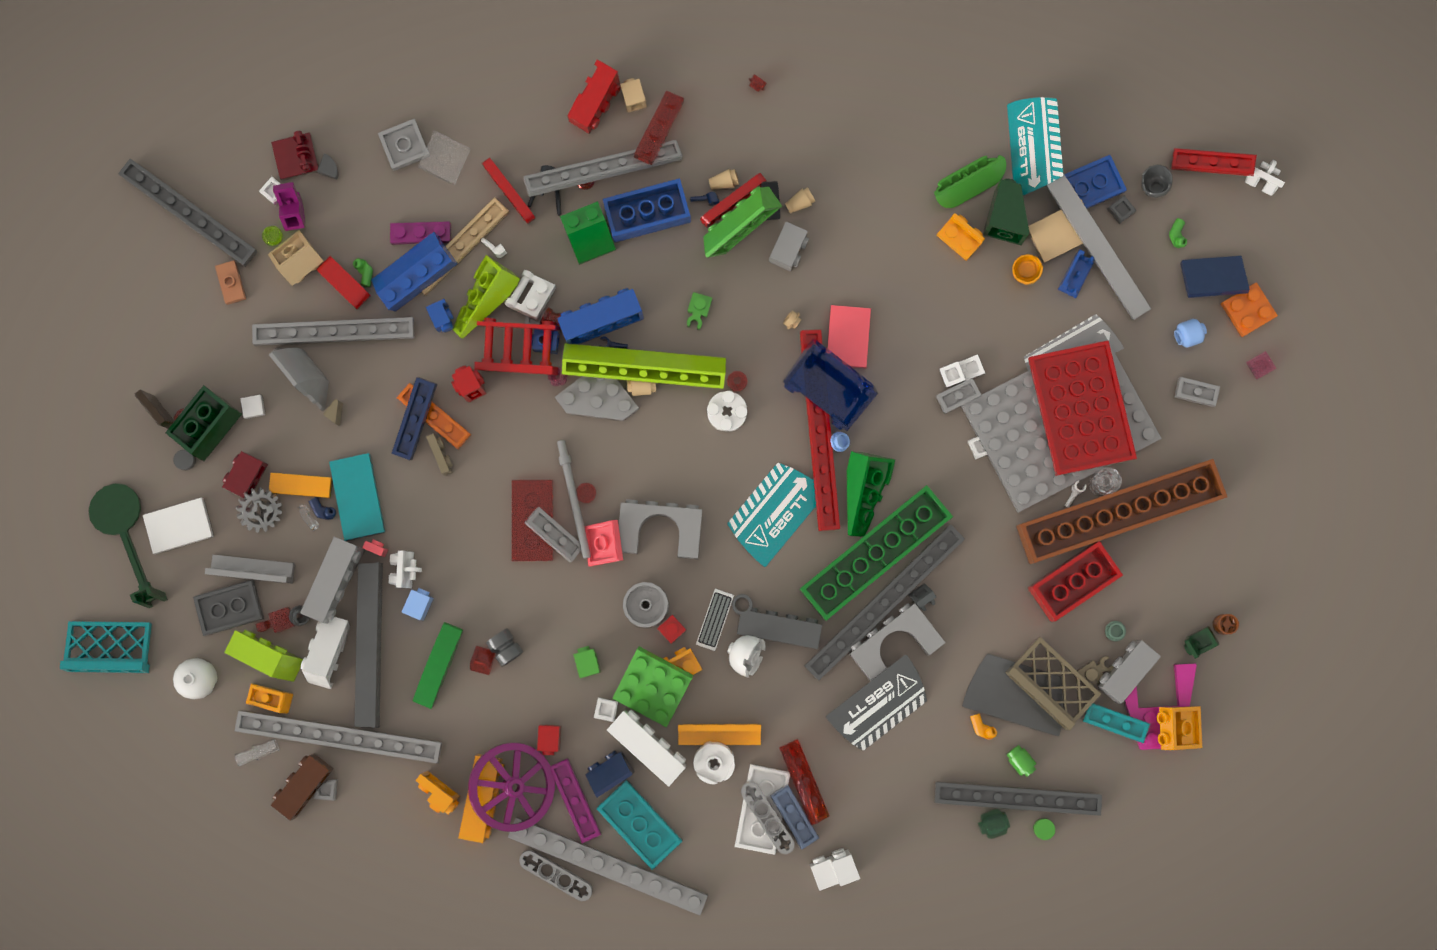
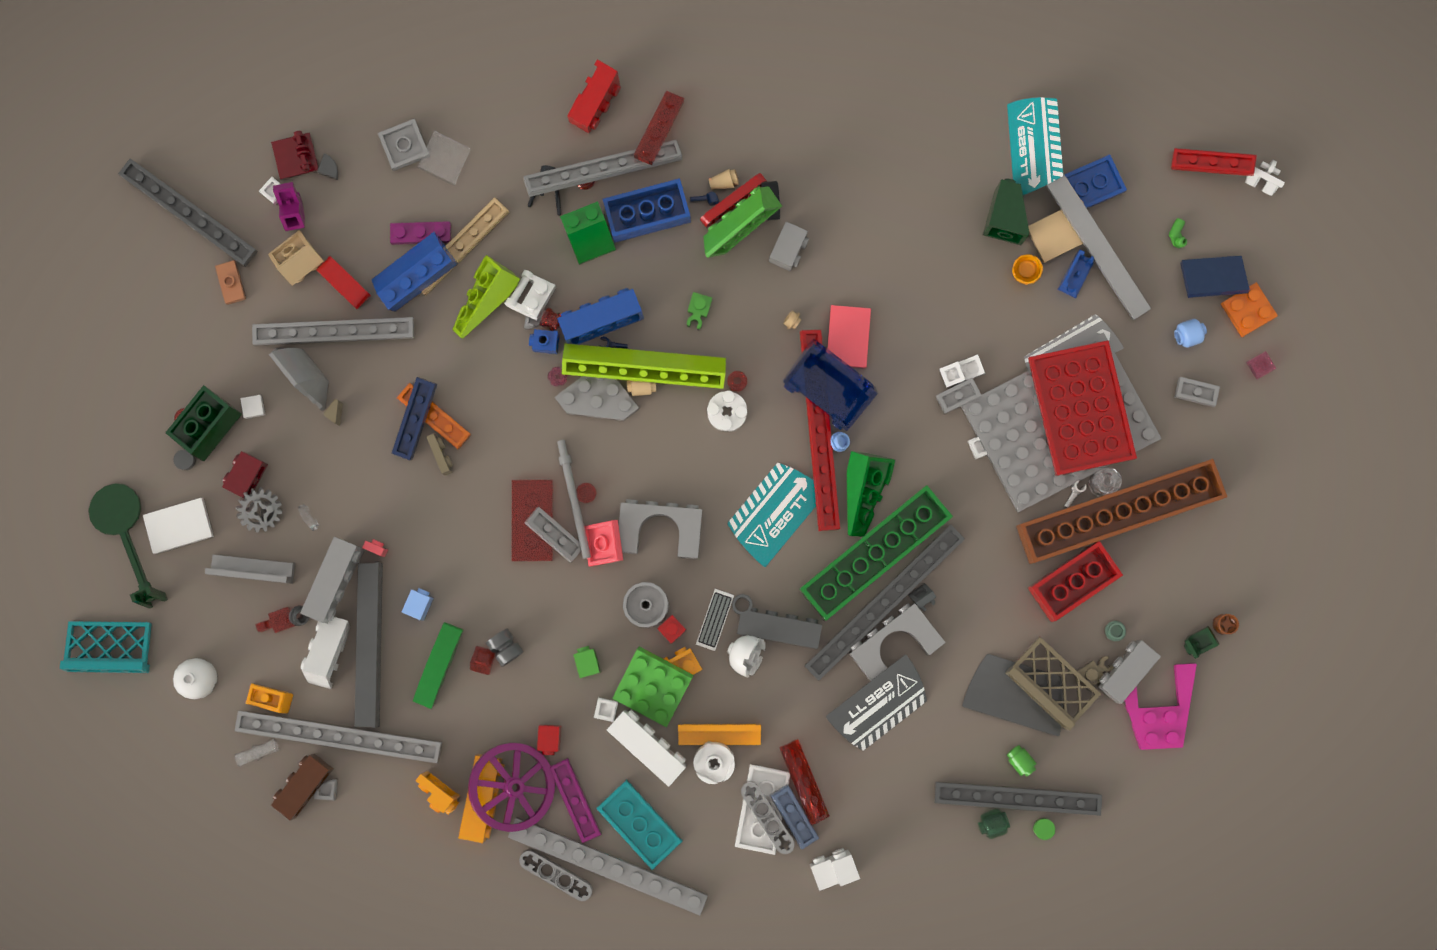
dark brown tile [135,389,174,429] -> none
dark grey tile [193,580,264,636] -> none
lime wedge [224,629,303,682] -> none
clear neon green plate [262,226,283,246] -> none
light orange tile [269,473,332,498] -> none
dark blue arm [308,497,336,520] -> none
teal tile [329,453,385,541] -> none
bright green arm [353,258,373,287] -> none
white hips [389,551,422,588] -> none
blue brick [426,299,454,333] -> none
red brick [451,366,487,402] -> none
red fence [474,318,561,375] -> none
white hand [481,237,507,258] -> none
red beam [482,157,535,224] -> none
dark blue slope [585,750,635,798] -> none
tan brick [620,78,647,112] -> none
clear red plate [748,74,767,92] -> none
tan cone [785,187,815,214] -> none
bright green brick [934,155,1006,208] -> none
light orange bracket [936,213,985,261] -> none
light orange arm [970,713,997,739] -> none
teal tile [1083,703,1150,743] -> none
dark grey tile [1107,195,1137,224] -> none
dark grey hair [1142,165,1173,198] -> none
light orange plate [1157,706,1202,750] -> none

